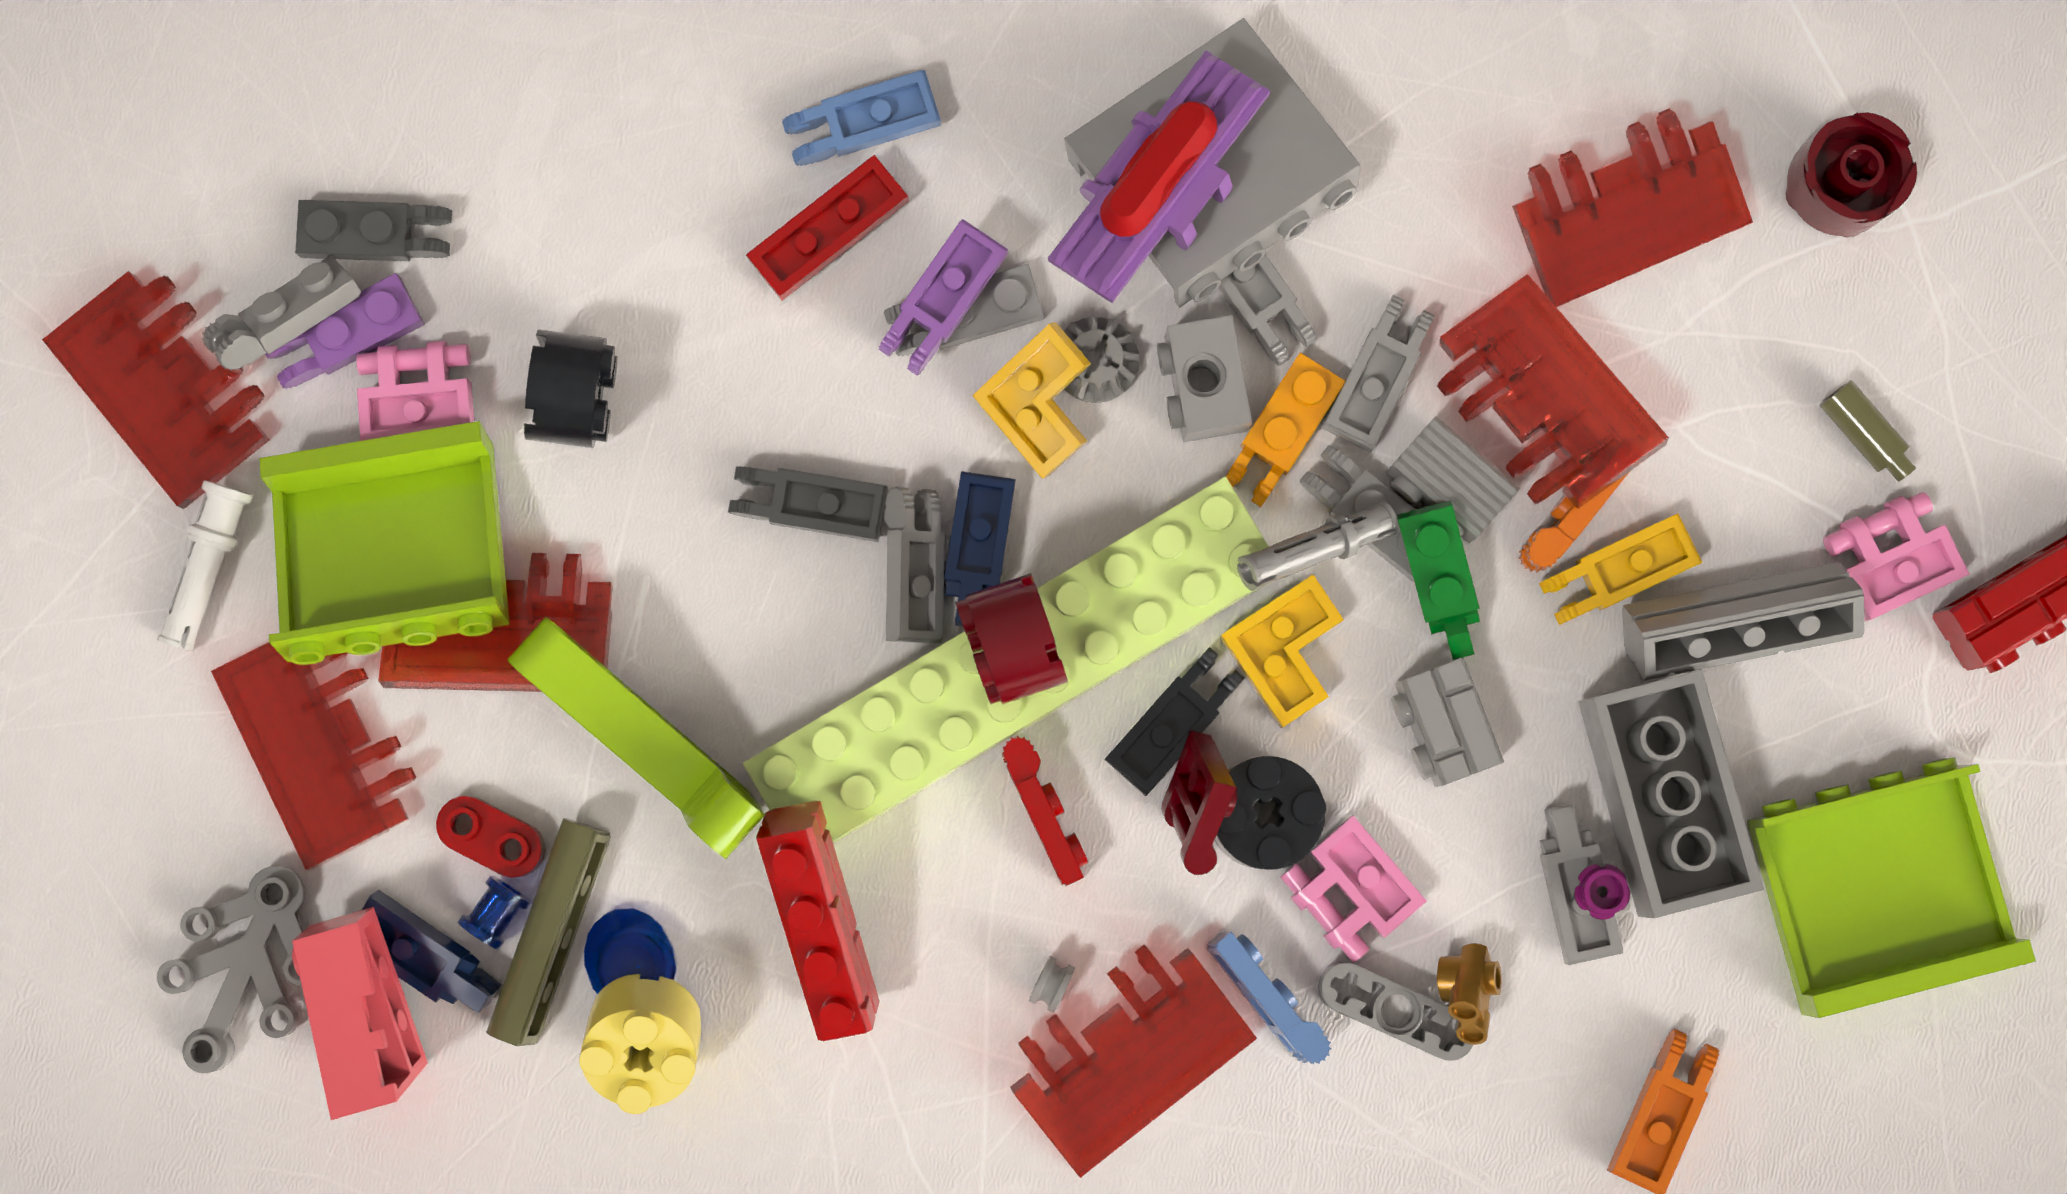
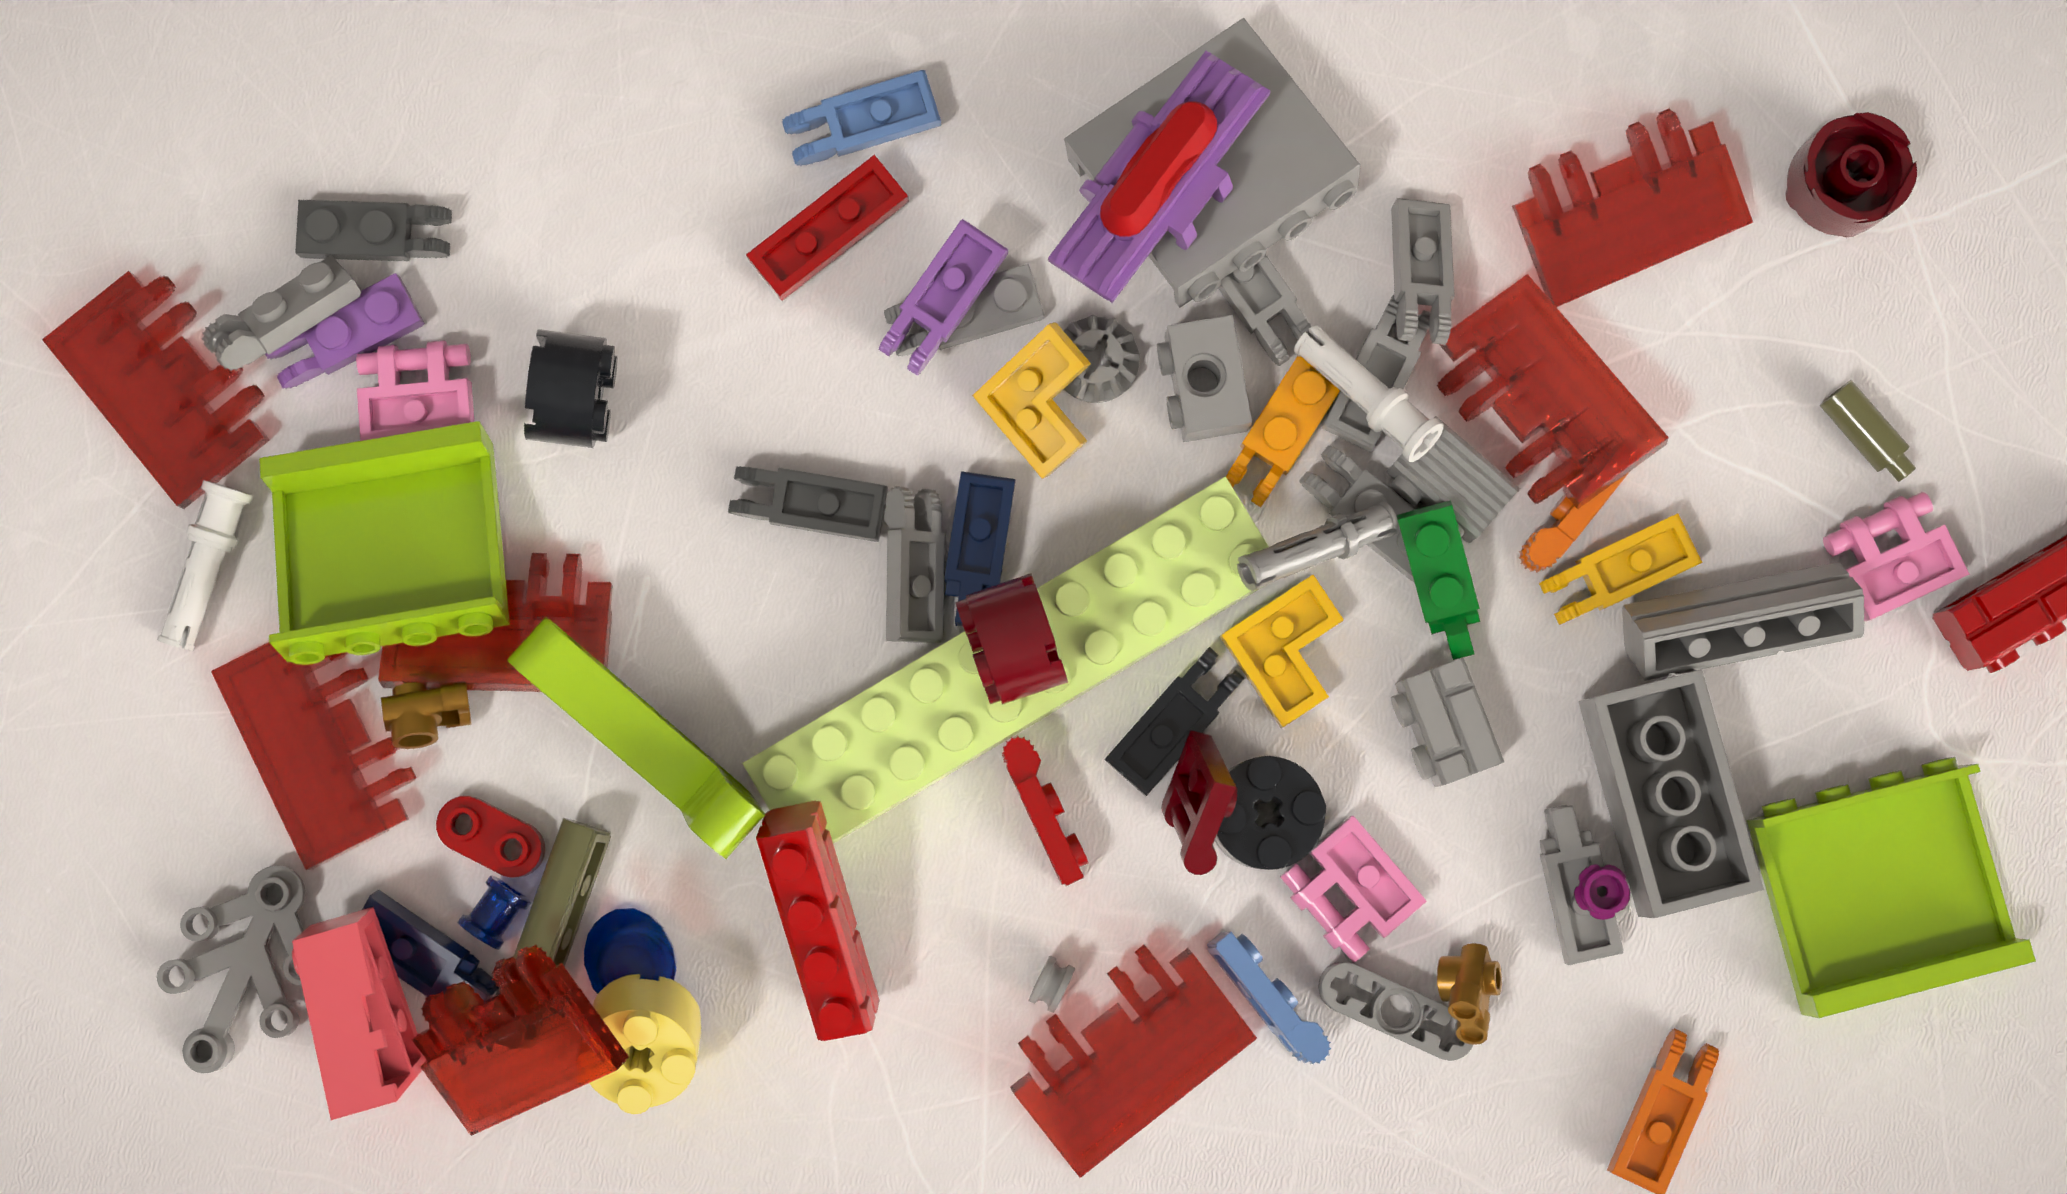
none -> pearl gold plate [381,682,472,749]
none -> clear red hinge [412,945,629,1136]
none -> white pin [1294,325,1444,462]
none -> light grey hinge [1391,198,1455,345]

